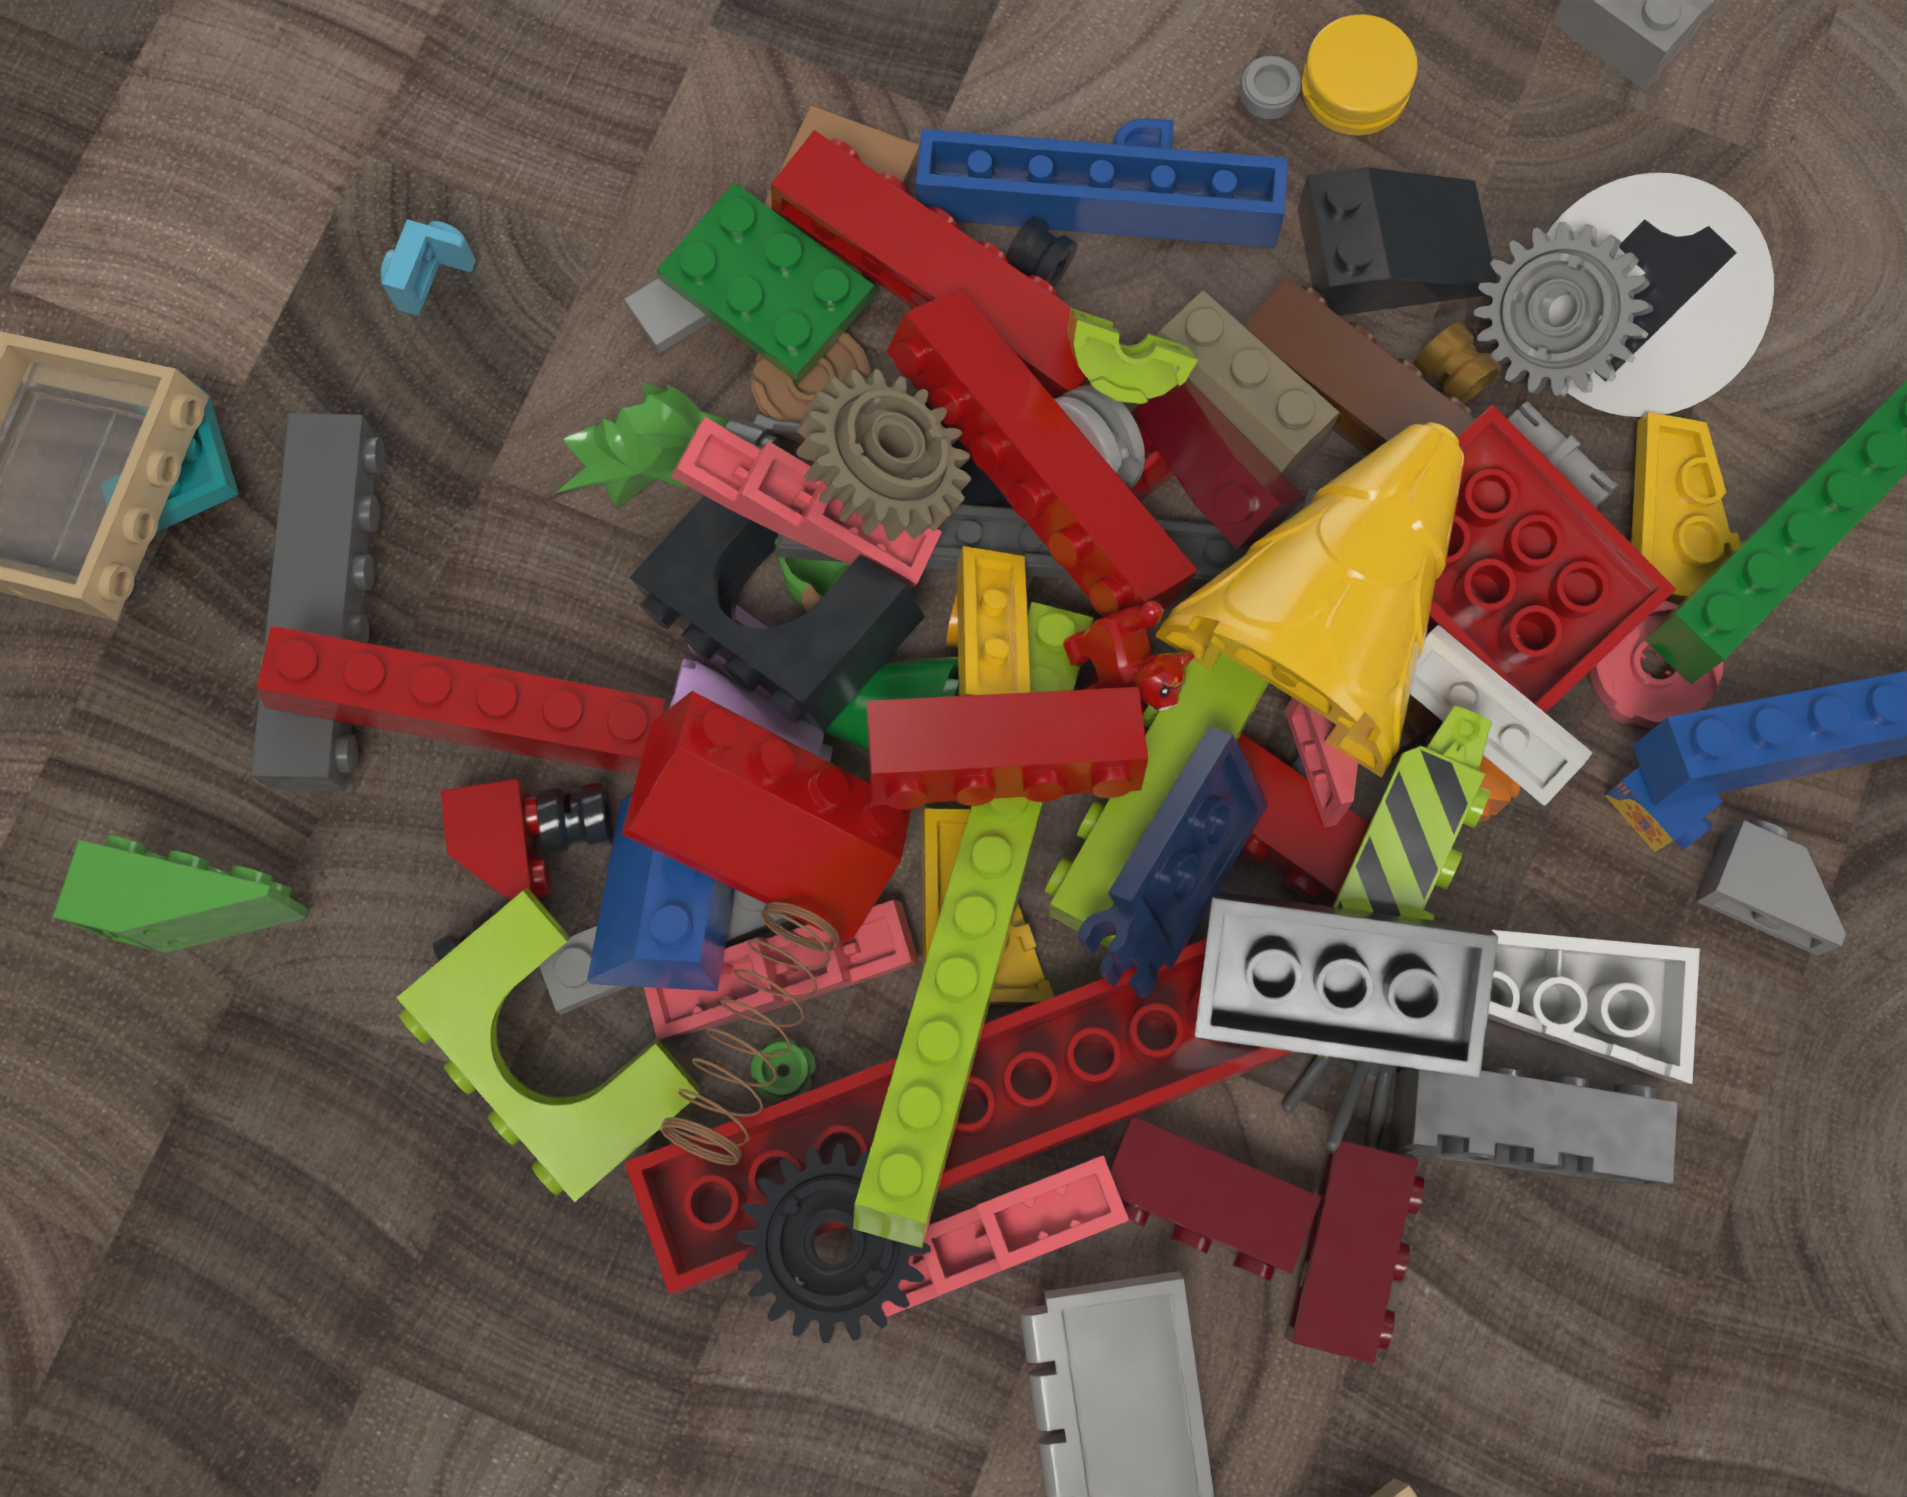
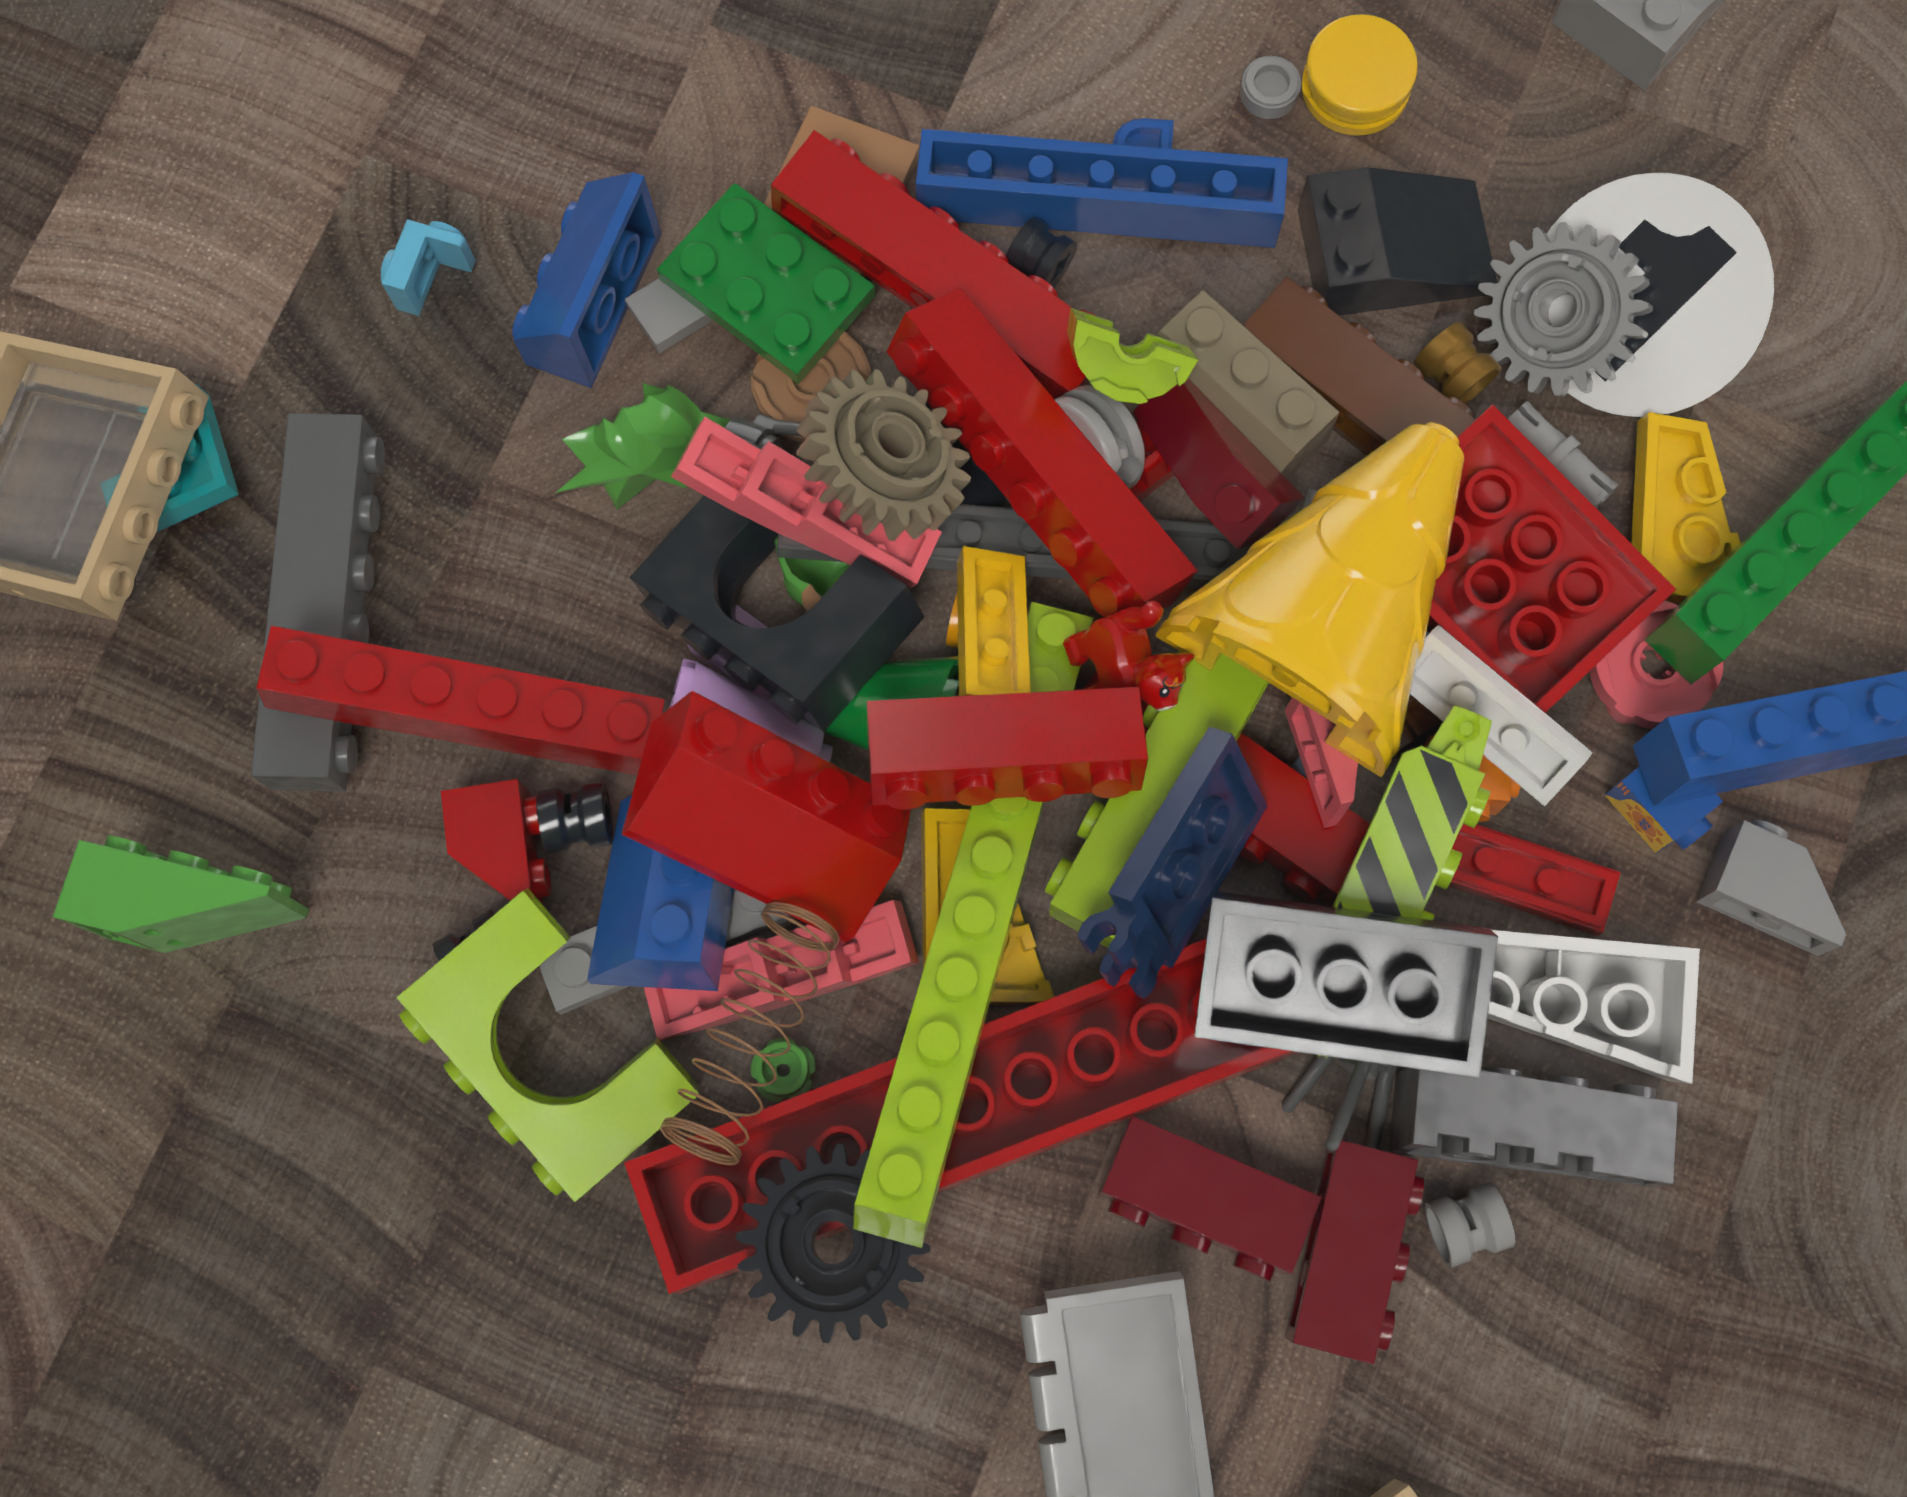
coral slope [882,1155,1129,1317] -> none
none -> blue slope [512,172,662,388]
none -> light grey wheel [1425,1182,1516,1268]
none -> red tile [1449,824,1621,936]

